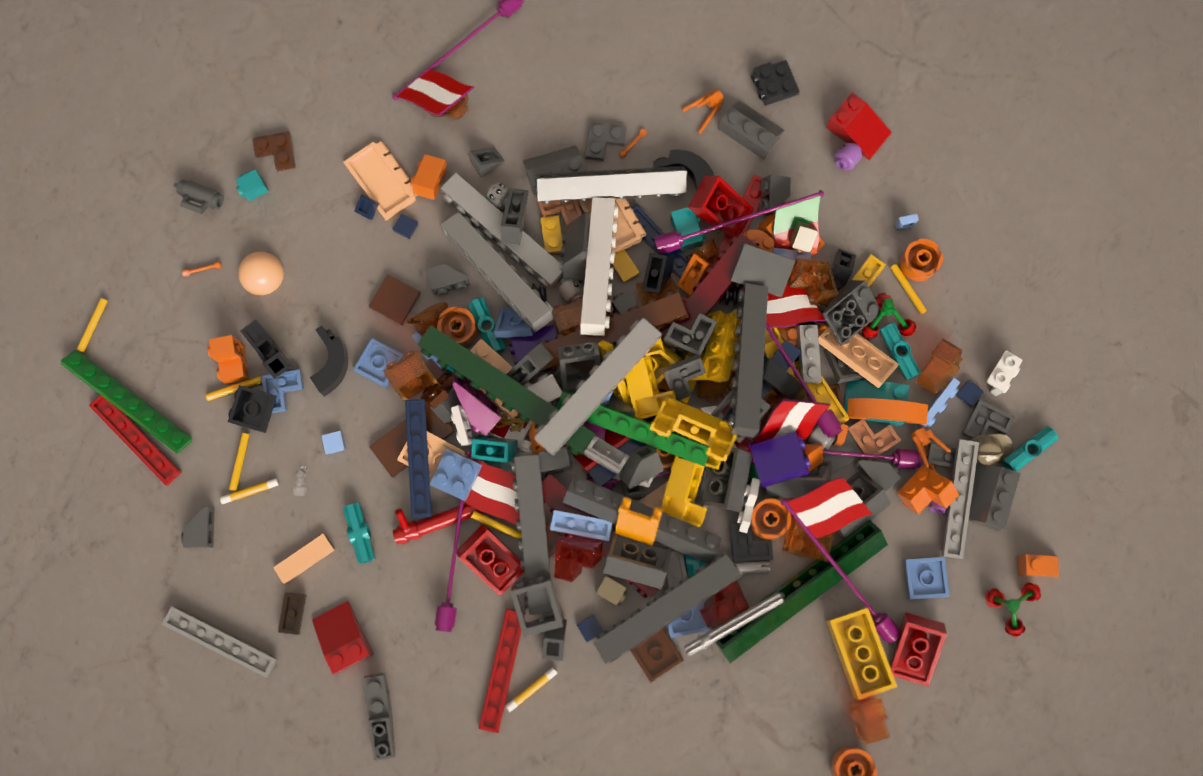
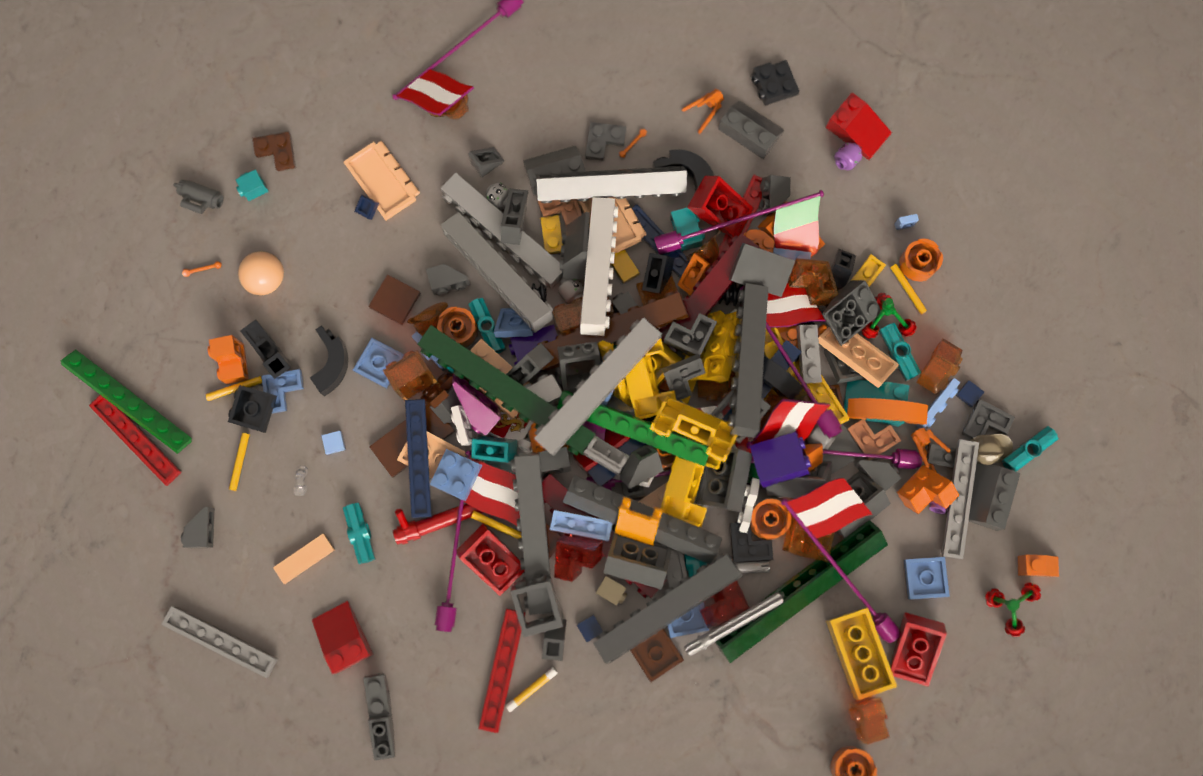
yellow bar [76,298,108,353] -> none
yellow bar [220,478,279,504] -> none
dark brown plate [278,592,306,635] -> none
dark blue tile [393,214,418,239] -> none
orange brick [410,154,447,200] -> none
brick [789,221,819,253] -> none
orange tile [833,424,849,447] -> none
white bracket [986,351,1023,396] -> none

